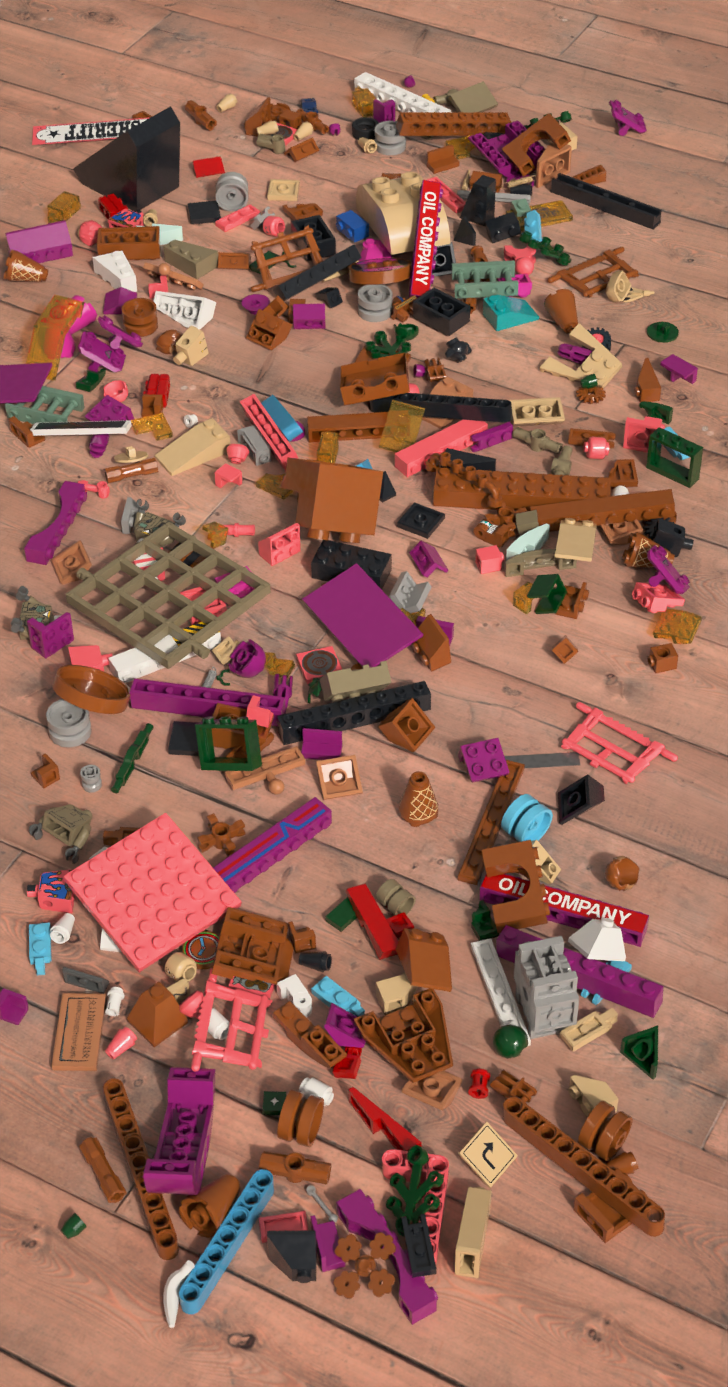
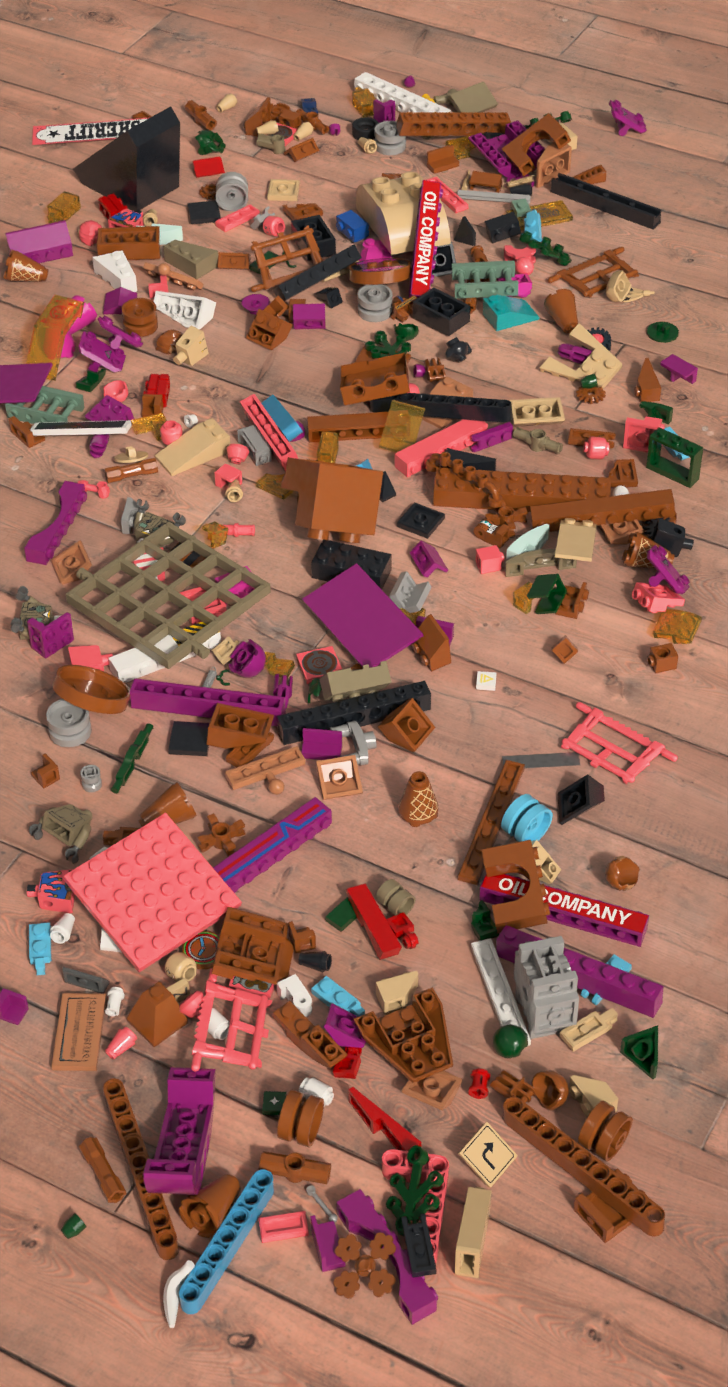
dark green window [195,716,262,771] -> none
coral panel [246,695,273,728] -> none
coral slope [258,523,300,566] -> none
black slope [267,1231,317,1283] -> none
dark orange slope [396,928,452,992] -> none
magenta bracket [458,738,509,783] -> none
black wedge [460,175,496,227] -> none
dark tan panel [516,510,539,536] -> none
dark tan pin [551,445,572,475] -> none
white slope [568,917,626,961] -> none
dark orange cone [606,1151,639,1175] -> none
none -> dark orange cone [138,782,197,827]
none -> coral head [160,420,183,445]
none -> dark green helmet [195,130,226,155]
none -> dark orange gear [199,184,216,200]
none -> tan cone [226,479,243,502]
none -> light grey connector [330,721,377,766]
none -> white tile [476,671,496,691]
none -> dark orange hair [532,1070,569,1111]

